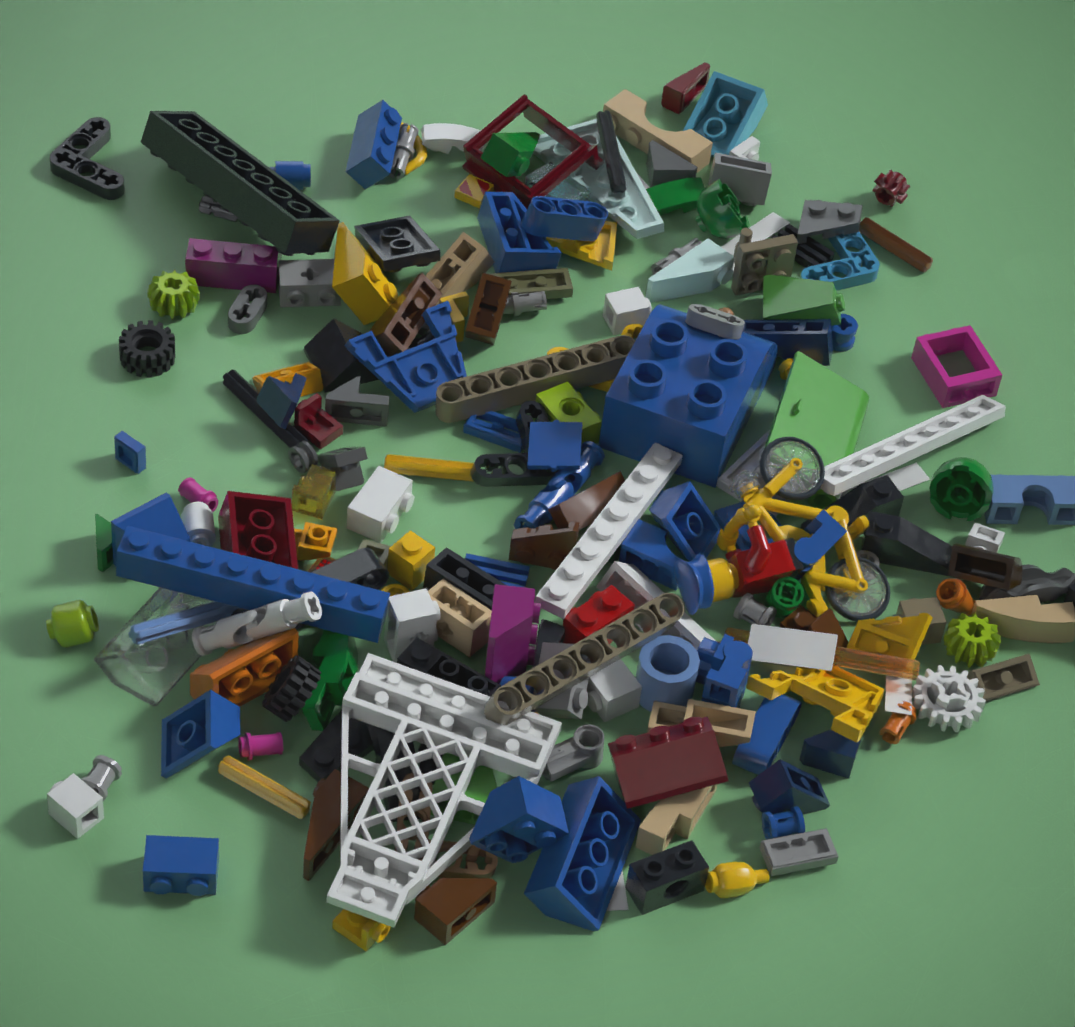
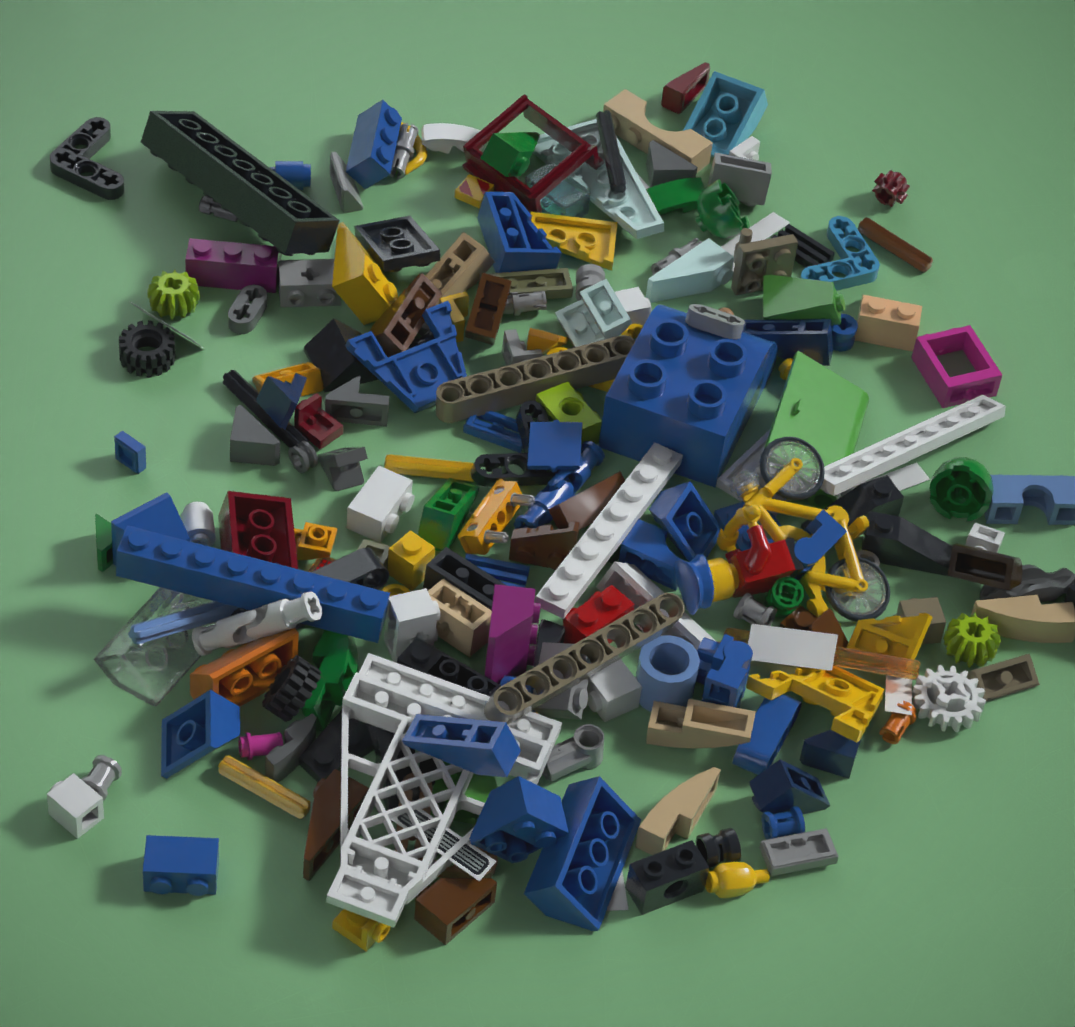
lime head [46,600,99,648] -> none
dark pink pin [178,477,218,512] -> none
clear yellow brick [292,464,336,519] -> none
blue beam [521,196,609,241] -> none
dark red slope [607,716,729,809] -> none
dark grey wing [797,200,863,244] -> none
orange cone [936,578,975,616] -> none
none -> white sticker [129,301,204,349]
none -> dark grey slope [230,405,280,466]
none -> dark grey slope [265,713,317,783]
none -> light grey slope [330,152,364,213]
none -> sticker [391,800,497,881]
none -> blue slope [402,714,521,778]
none -> green slope [417,478,480,551]
none -> light orange piece [457,479,535,555]
none -> light grey bracket [502,329,543,366]
none -> light orange slope [527,328,568,355]
none -> light aqua slope [555,279,632,348]
none -> light grey wheel [576,264,605,301]
none -> black wheel [696,828,741,869]
none -> light nougat slope [855,295,922,352]

